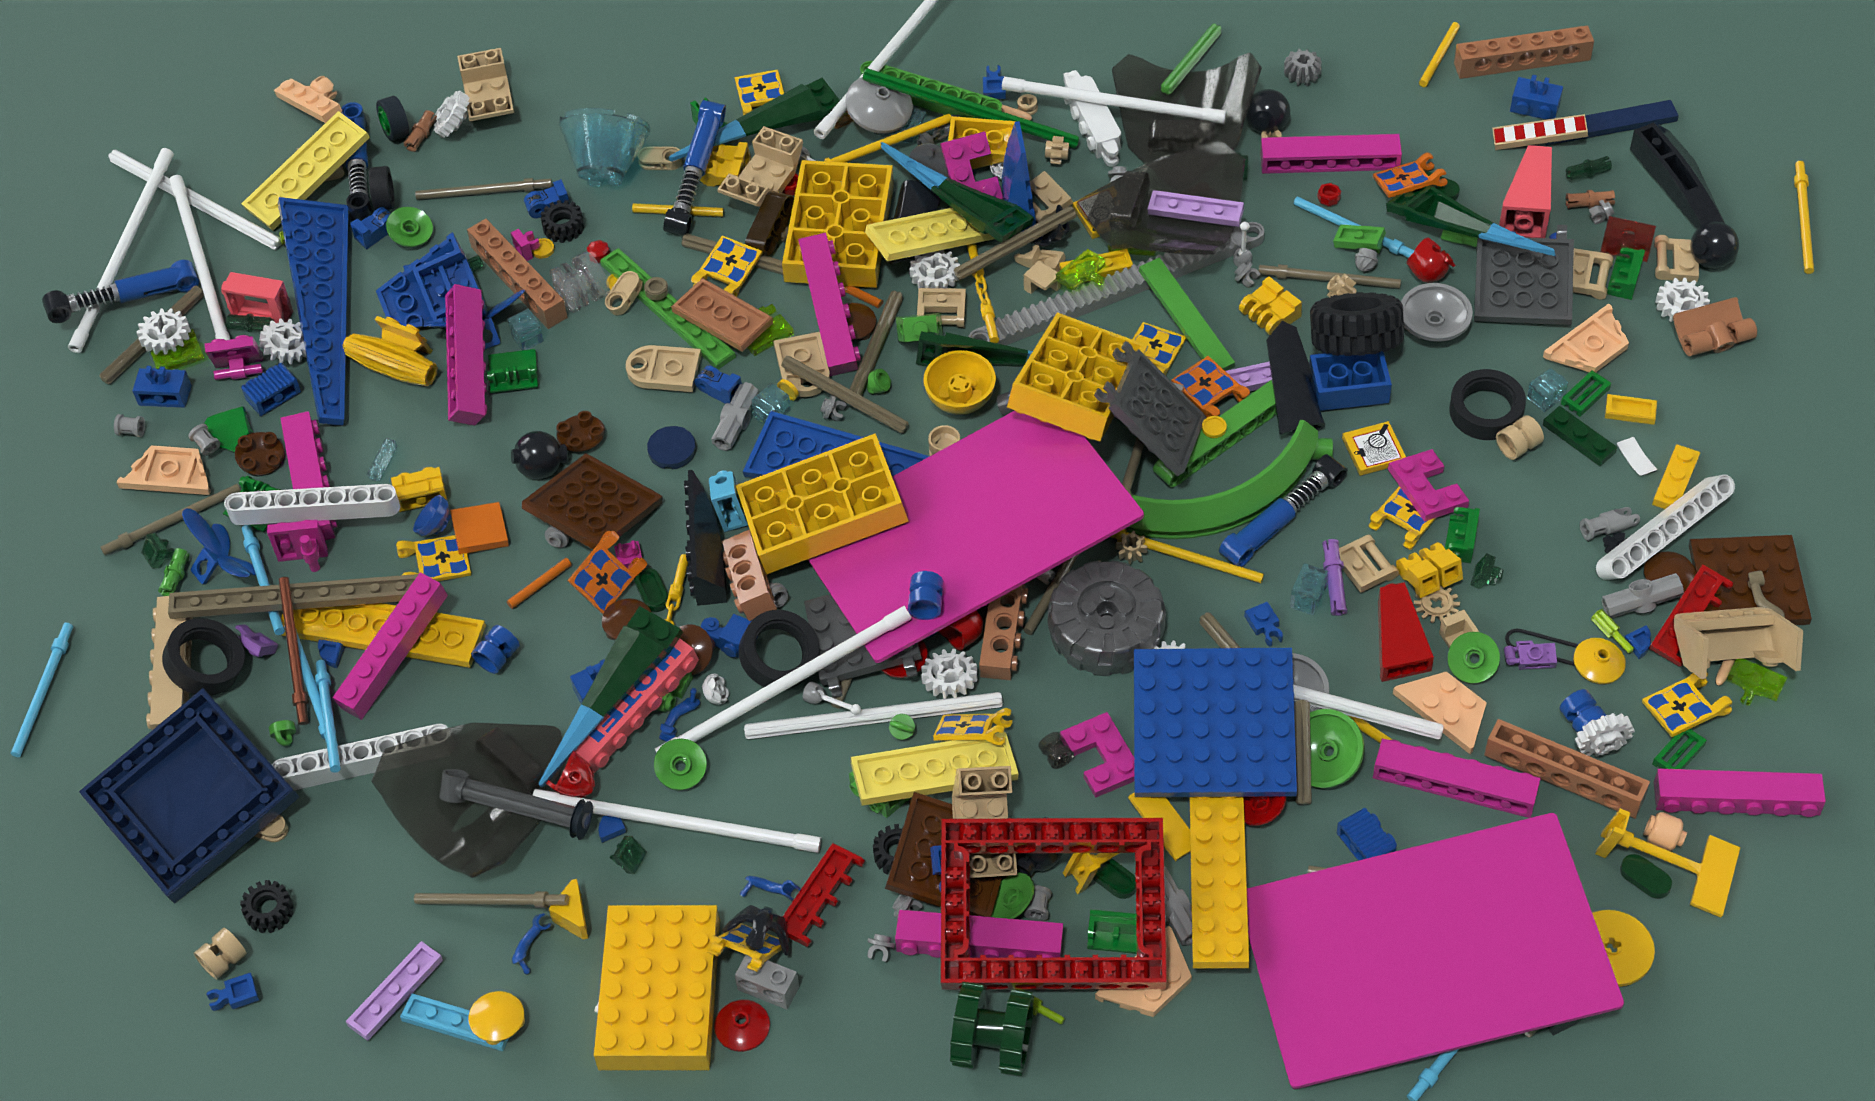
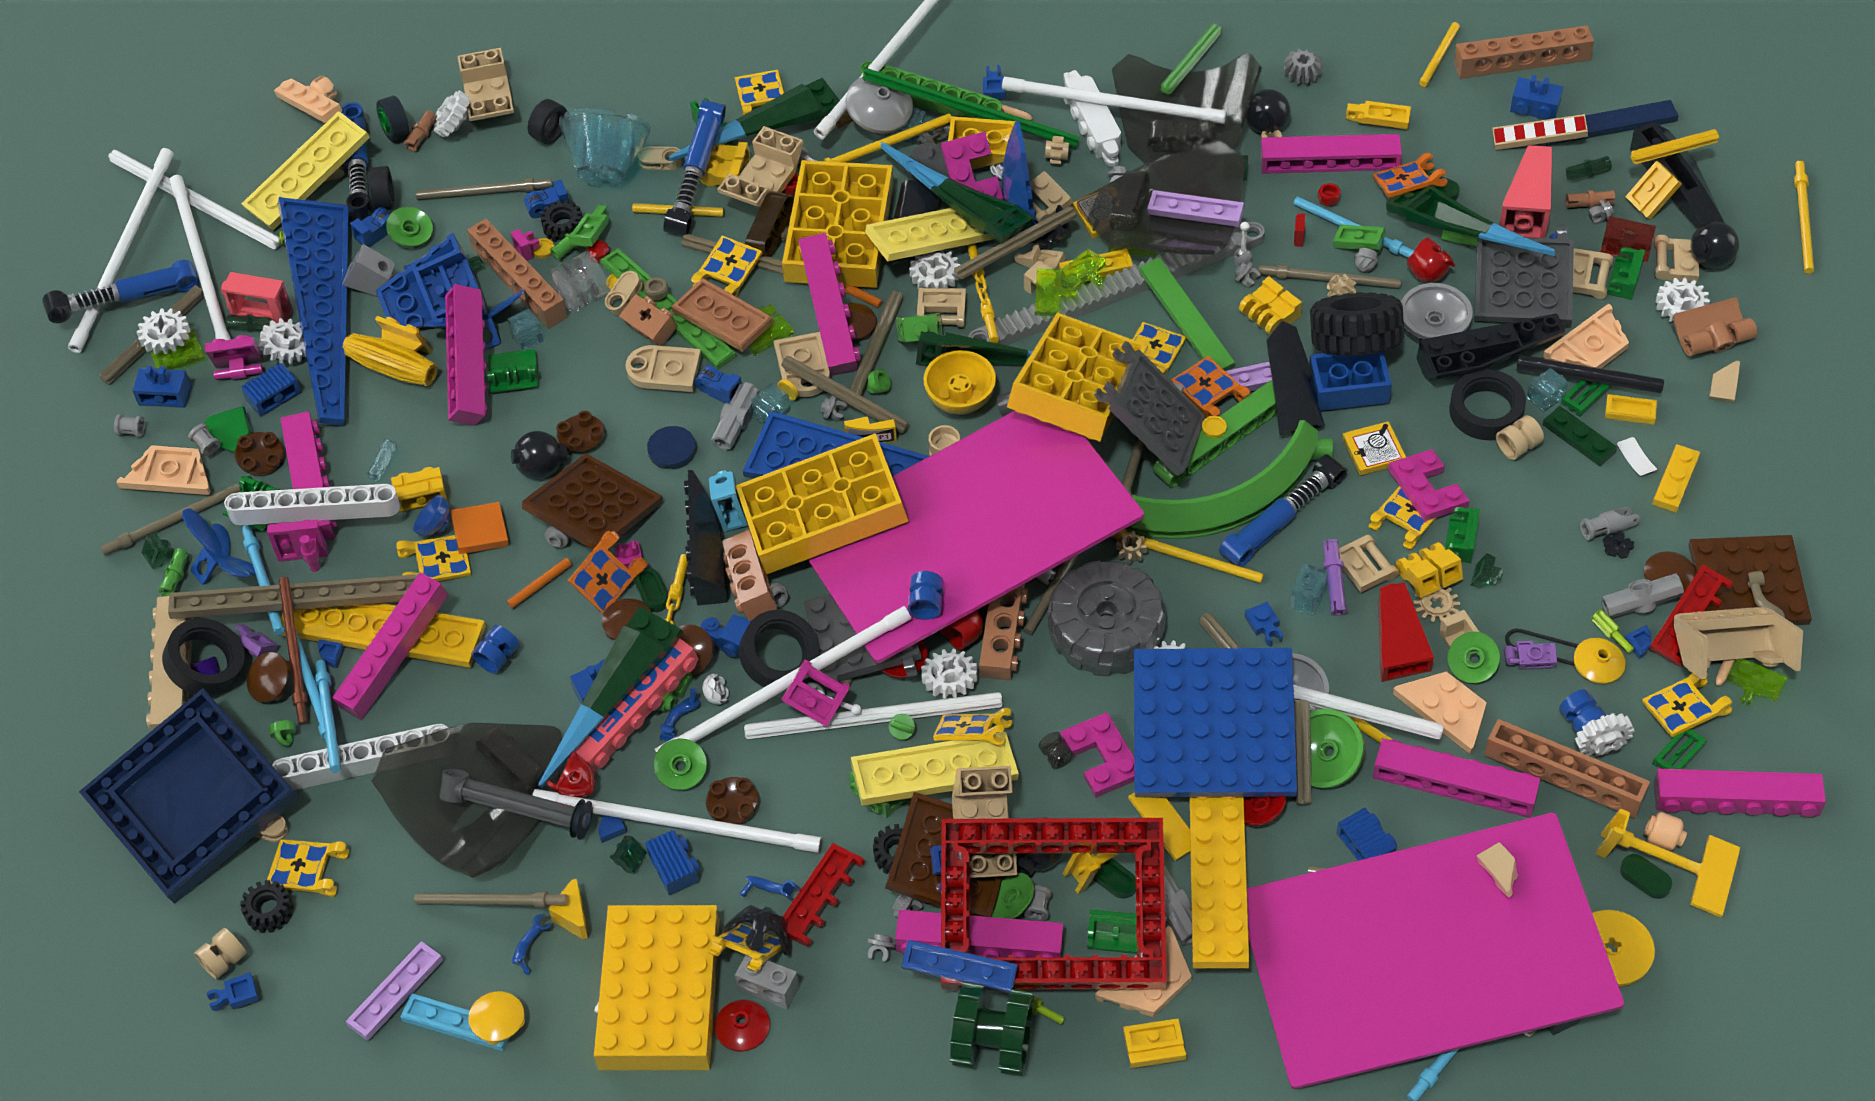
medium azure bar [11,623,73,757] -> none
tan bush [1017,94,1038,115] -> none
white beam [1596,475,1735,580] -> none
none -> dark purple slope [190,656,219,675]
none -> reddish brown dish [247,652,291,702]
none -> yellow flag [267,839,350,897]
none -> light grey torso [342,244,395,296]
none -> black tyre [527,99,568,145]
none -> bright green pin [550,232,578,260]
none -> bright green hinge [569,205,609,247]
none -> nougat brick [619,294,678,346]
none -> blue brick [645,830,700,895]
none -> reddish brown dish [706,777,759,824]
none -> dark pink plate [781,659,850,727]
none -> yellow slope [844,416,897,443]
none -> blue tile [901,940,1018,993]
none -> clear neon green plate [1035,268,1077,316]
none -> yellow plate [1123,1018,1186,1068]
none -> red tile [1294,213,1305,247]
none -> yellow hinge [1346,101,1411,129]
none -> black wedge [1416,313,1566,379]
none -> tan slope [1476,842,1518,898]
none -> black axle [1517,355,1664,393]
none -> yellow plate [1625,161,1682,219]
none -> yellow axle [1630,129,1719,164]
none -> tan slope [1709,361,1740,403]

